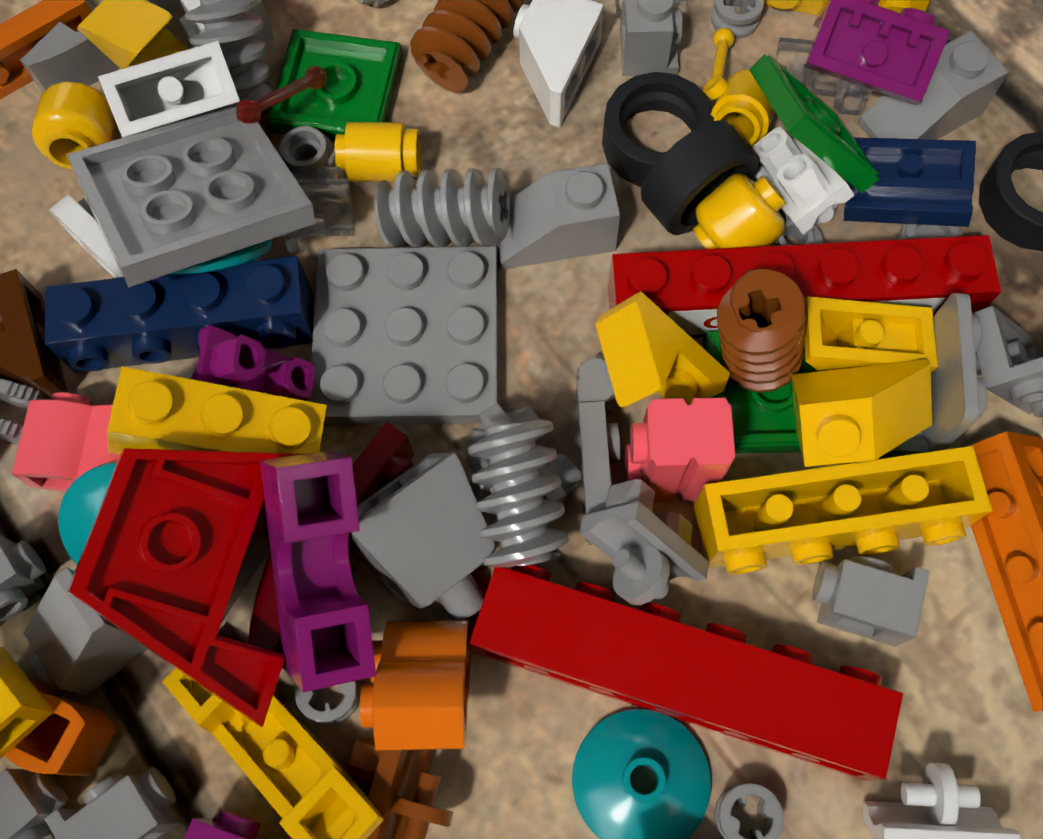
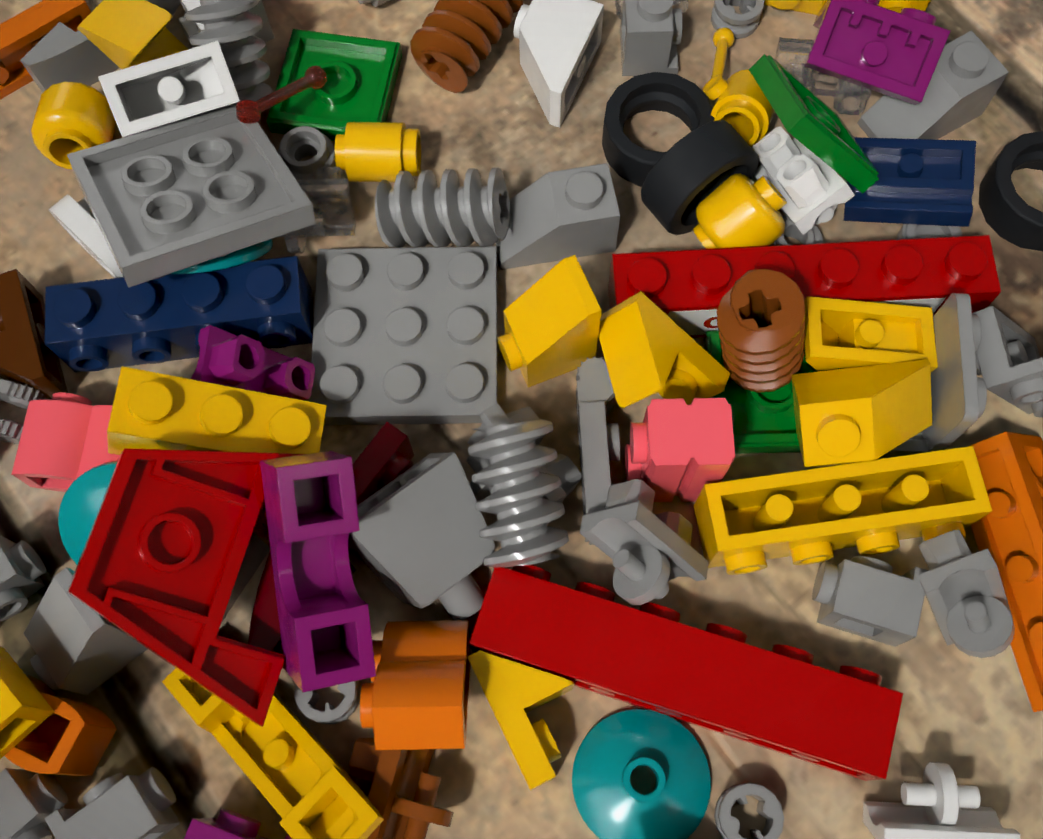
none -> yellow slope [468,651,574,791]
none -> yellow slope [497,255,602,388]
none -> light grey hips [917,530,1015,658]

